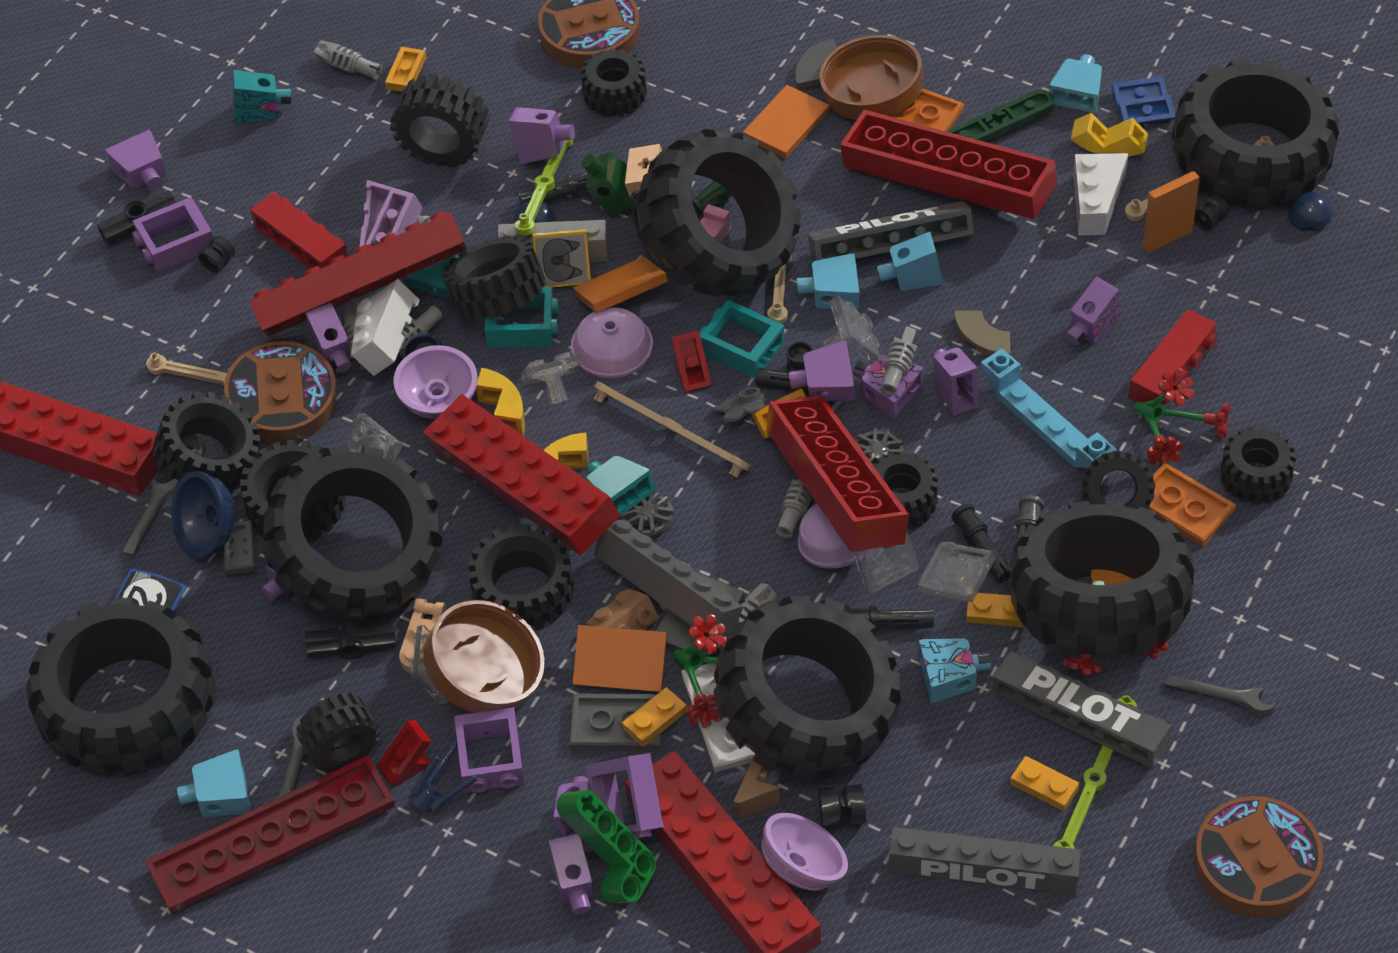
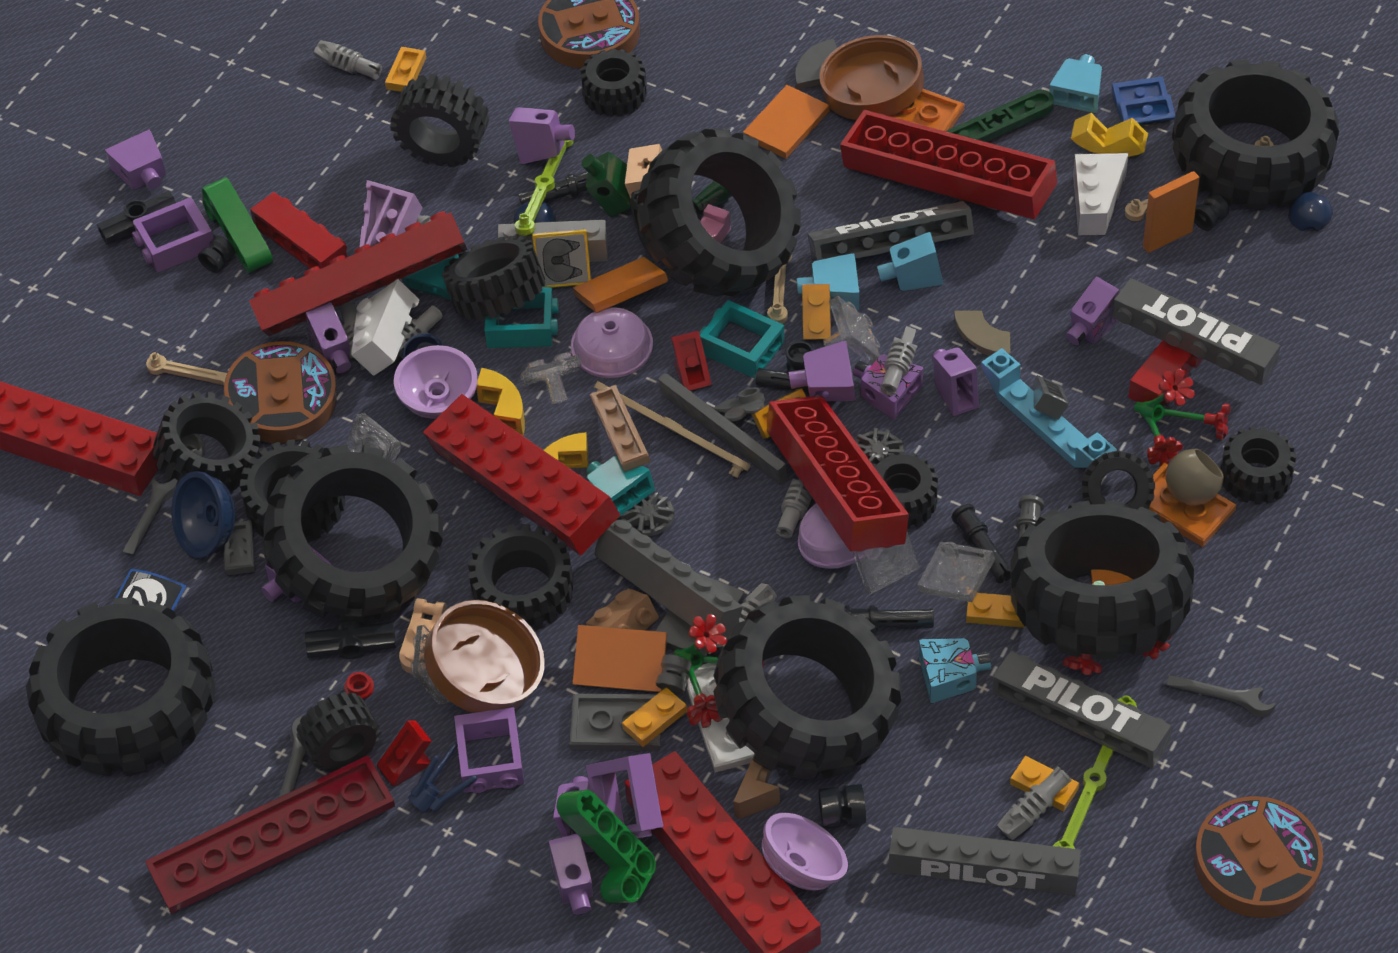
medium azure torso [177,749,251,817] -> none
teal torso [233,70,291,124] -> none
none -> green beam [201,177,273,273]
none -> red plate [344,672,374,700]
none -> medium nougat tile [590,385,650,472]
none -> dark grey wheel [656,655,692,693]
none -> dark grey tile [658,373,788,486]
none -> light orange plate [802,284,831,340]
none -> light grey hinge [997,766,1072,840]
none -> dark grey slope [1034,375,1068,420]
none -> dark grey brick [1112,278,1280,385]
none -> dark tan helmet [1165,449,1223,506]

